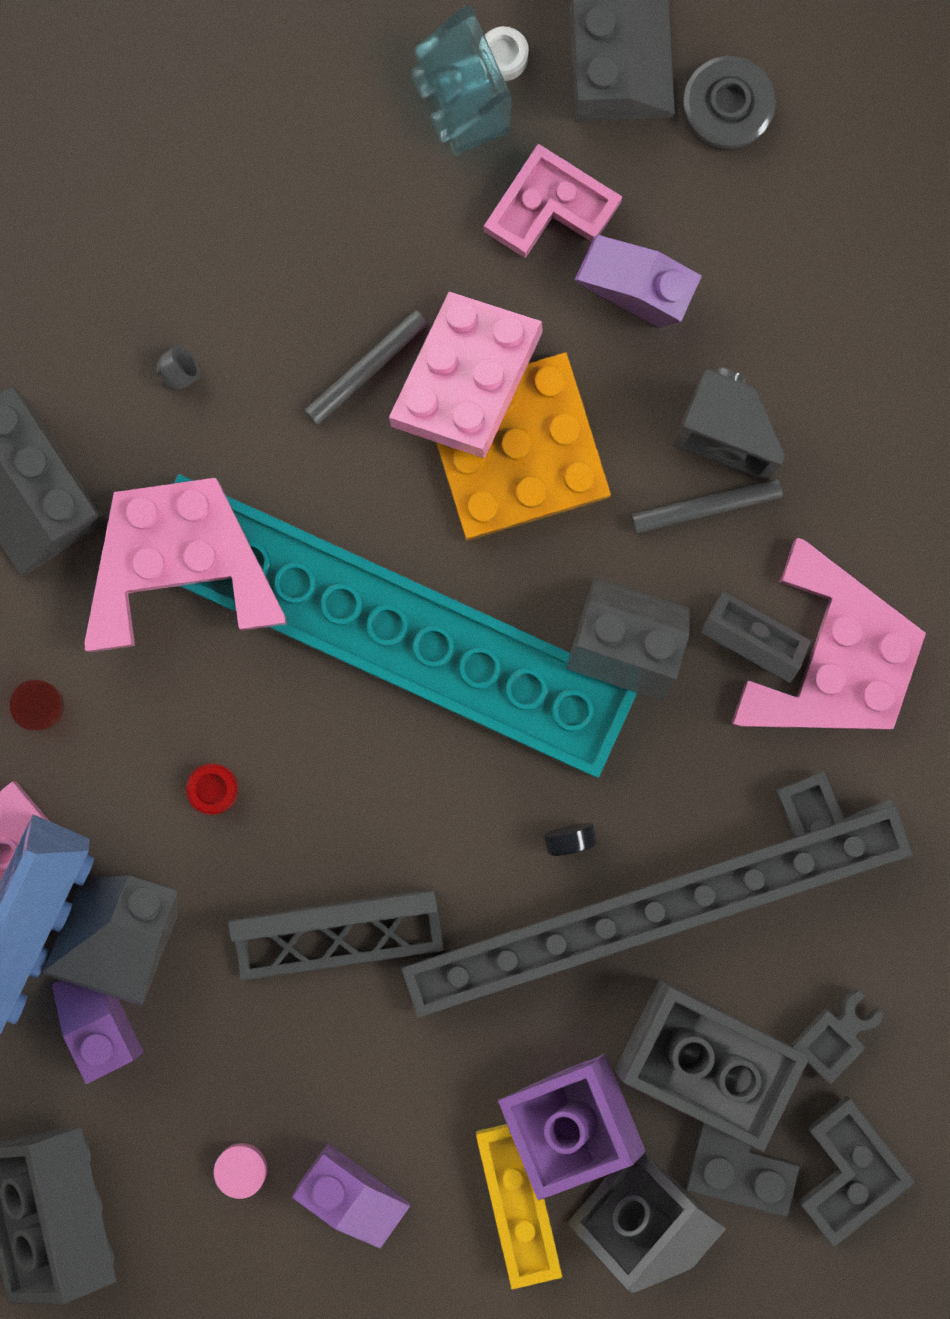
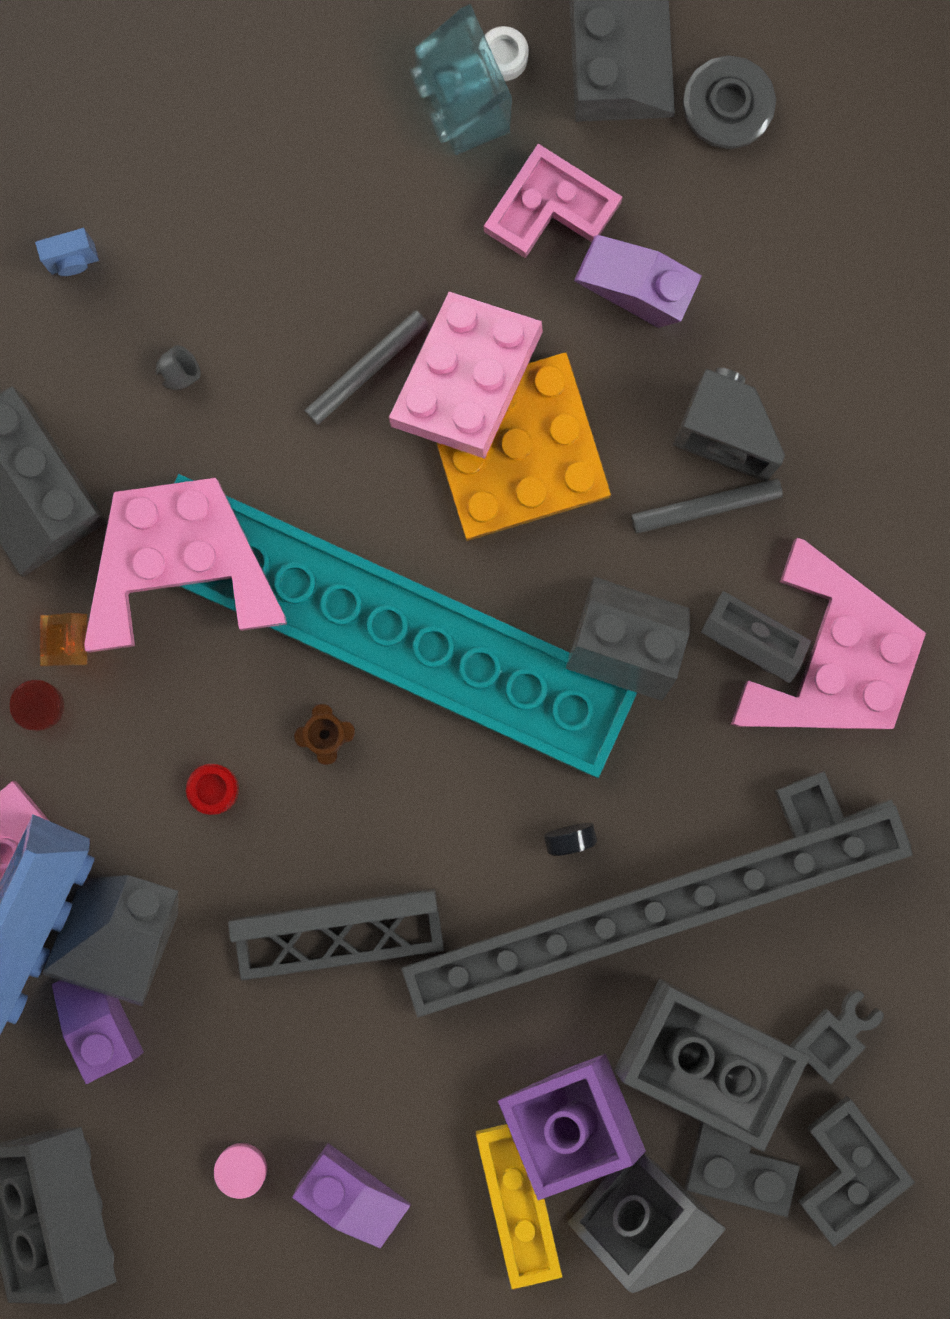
none -> medium blue plate [35,228,99,276]
none -> clear orange plate [40,613,87,667]
none -> reddish brown plate [294,704,355,765]

